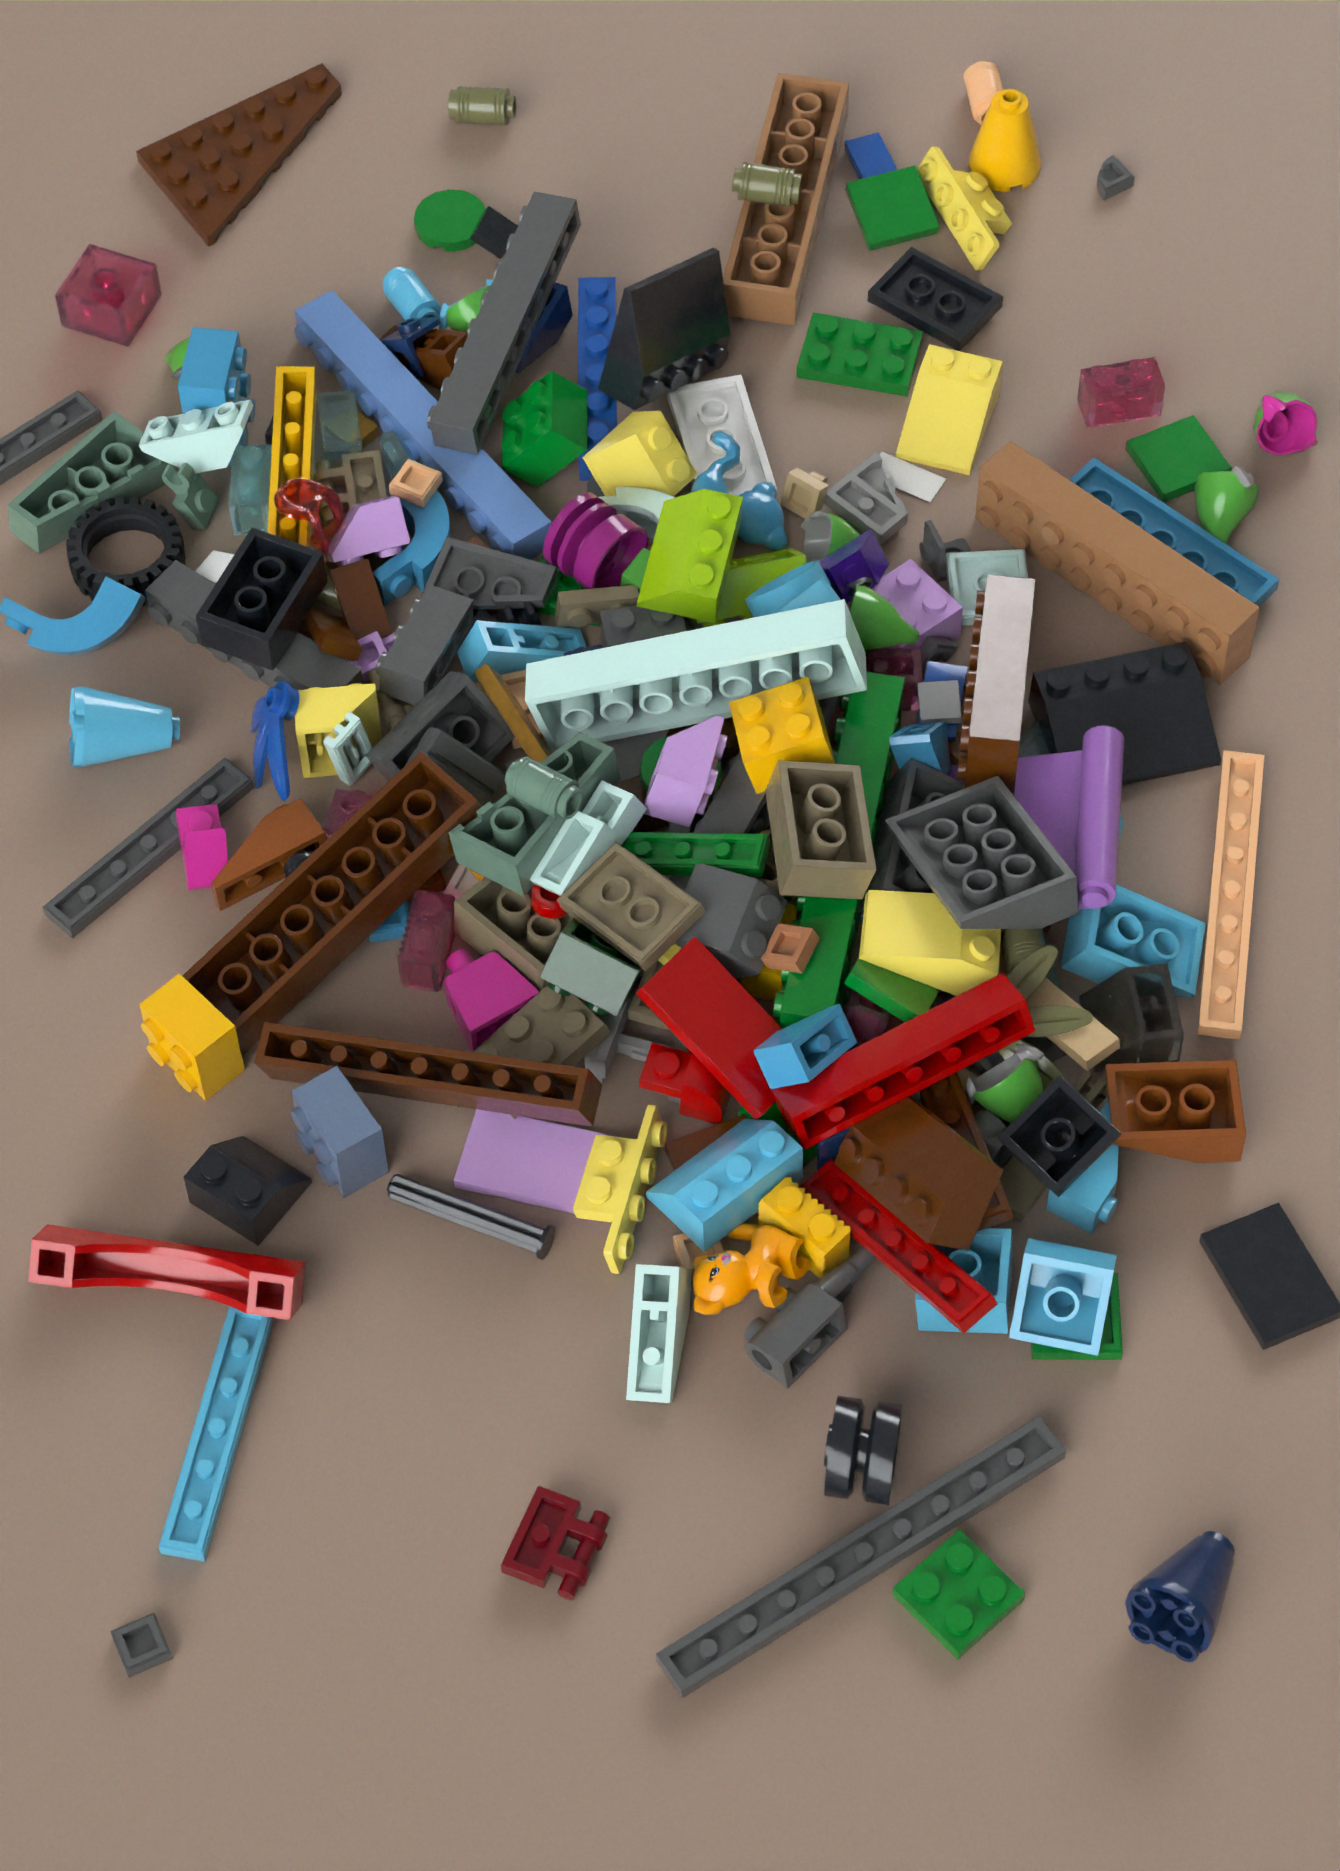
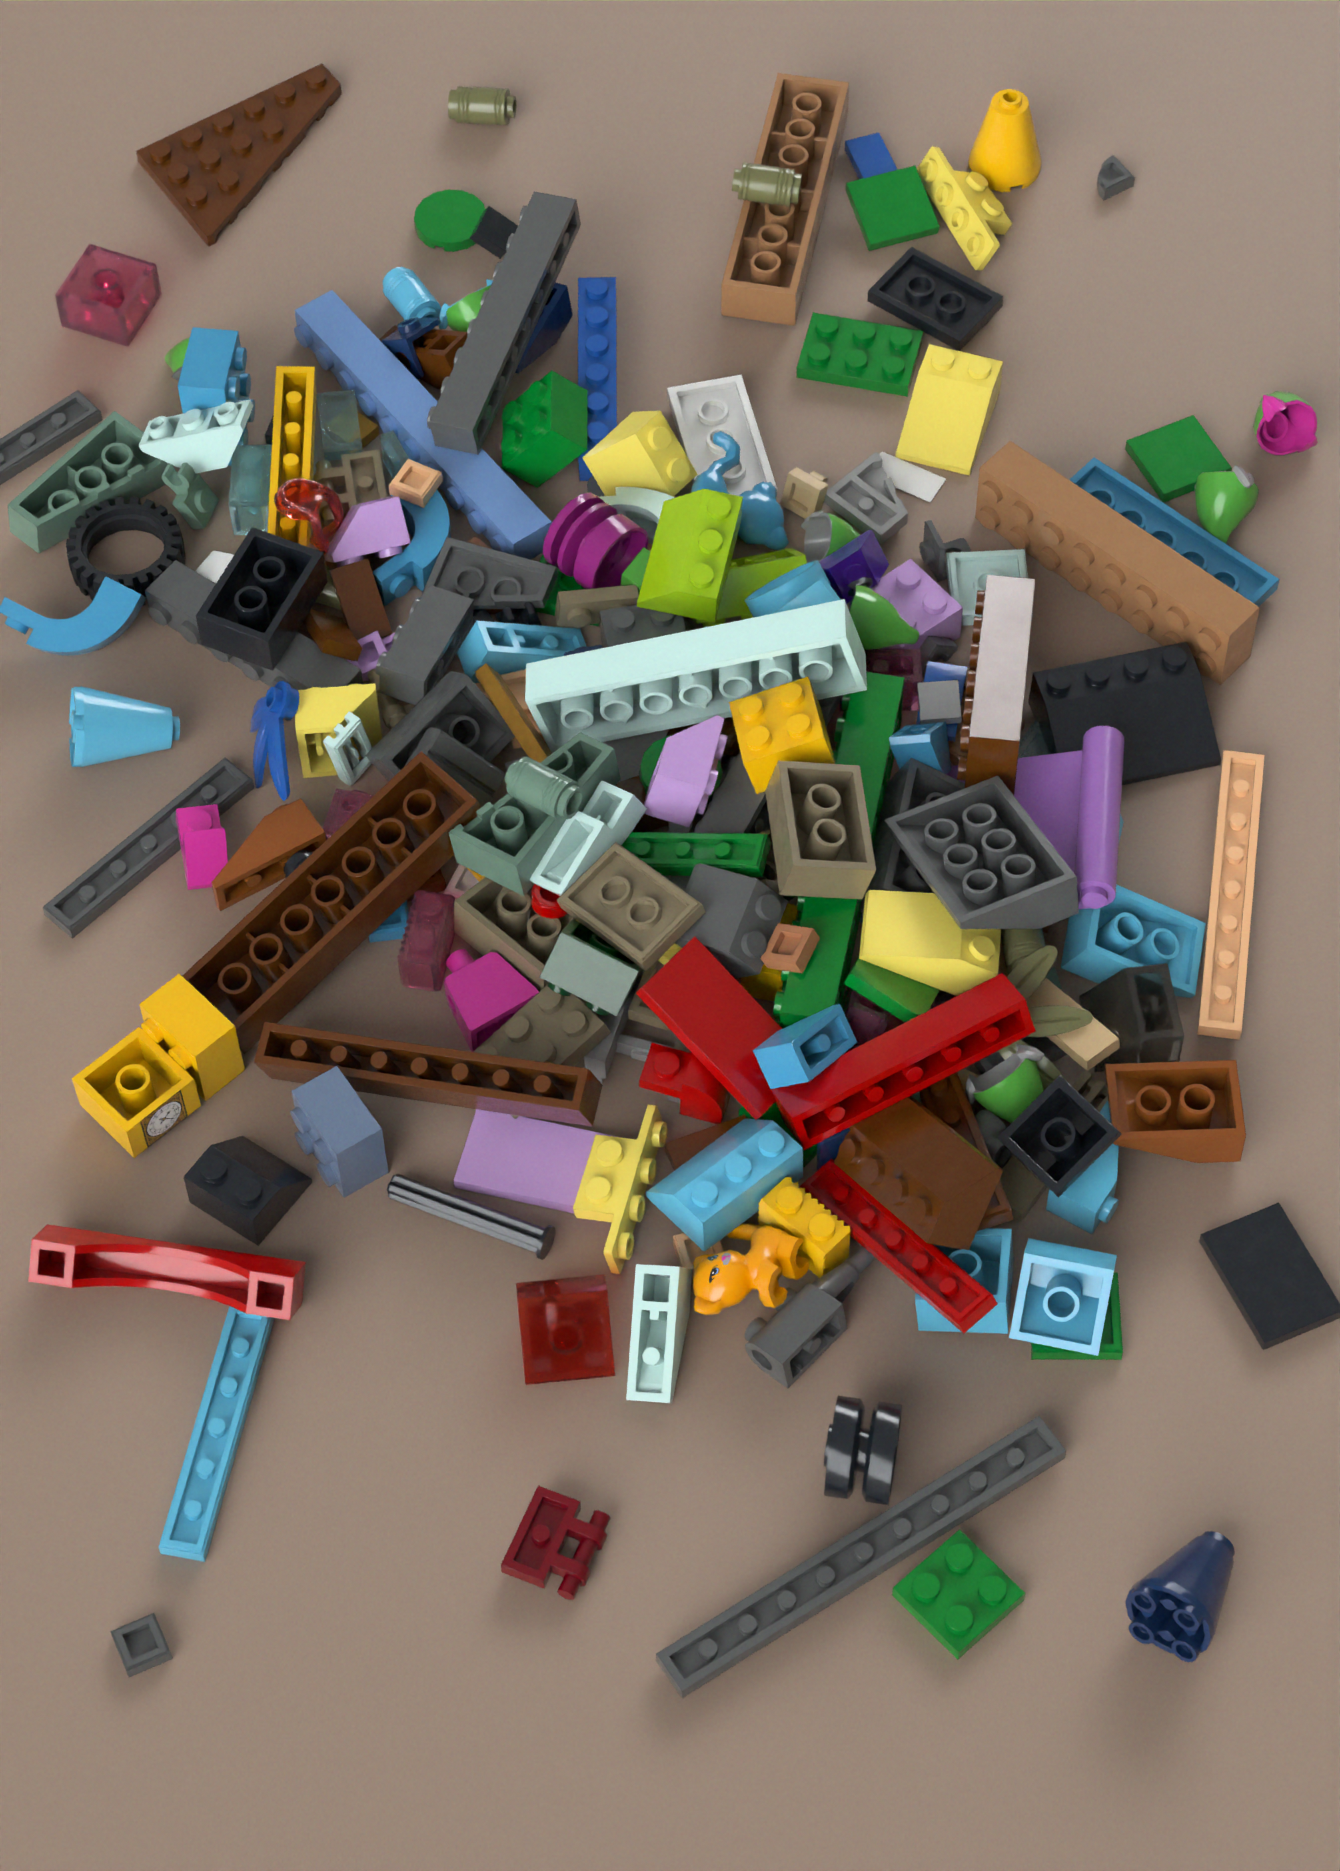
black slope [598,248,731,410] -> none
light nougat head [963,61,1004,125] -> none
clear pink brick [1077,357,1165,428] -> none
none -> yellow brick [72,1027,201,1158]
none -> clear red slope [516,1274,615,1385]

